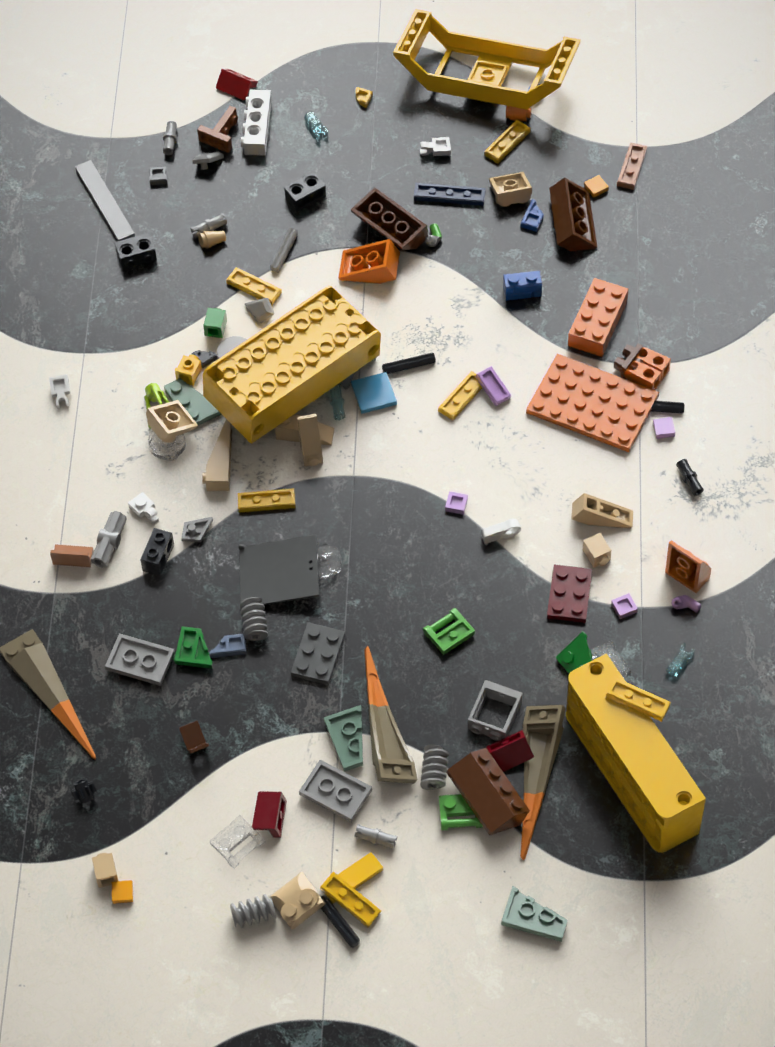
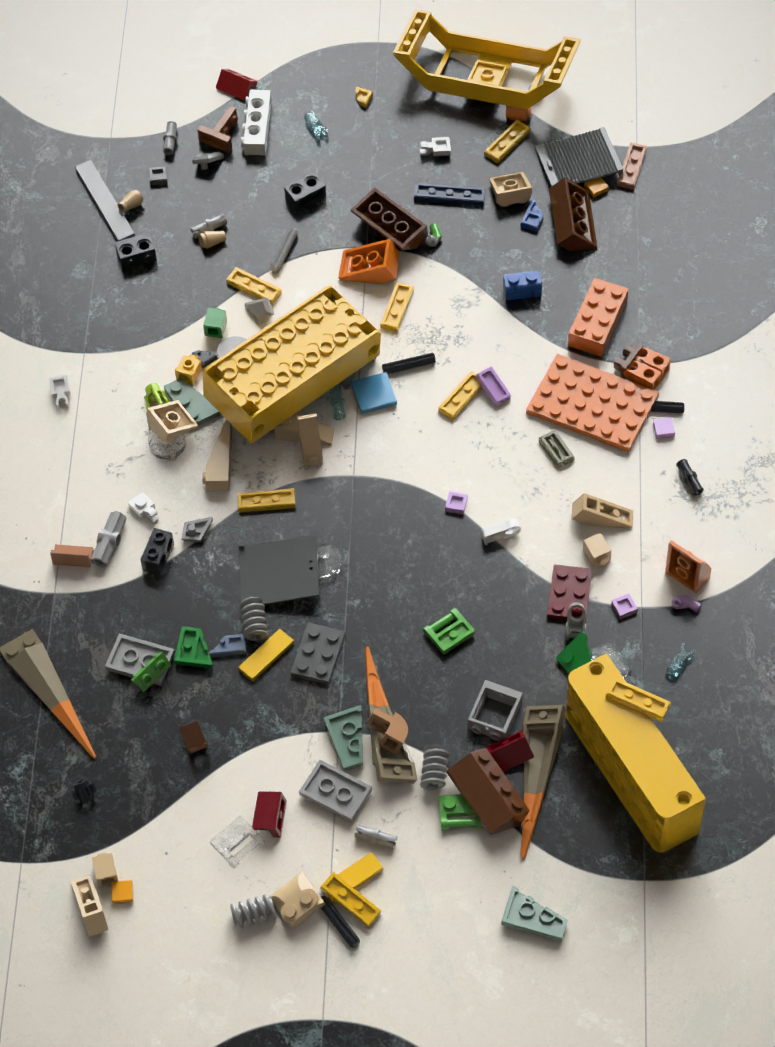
none -> tan slope [71,875,109,936]
none -> tan cone [117,190,143,213]
none -> bright green hinge [131,652,172,692]
none -> yellow tile [238,629,294,682]
none -> medium nougat brick [366,708,408,755]
none -> yellow tile [380,282,414,332]
none -> dark grey door [535,127,624,186]
none -> olive tile [539,430,575,468]
none -> light grey piece [565,602,586,640]

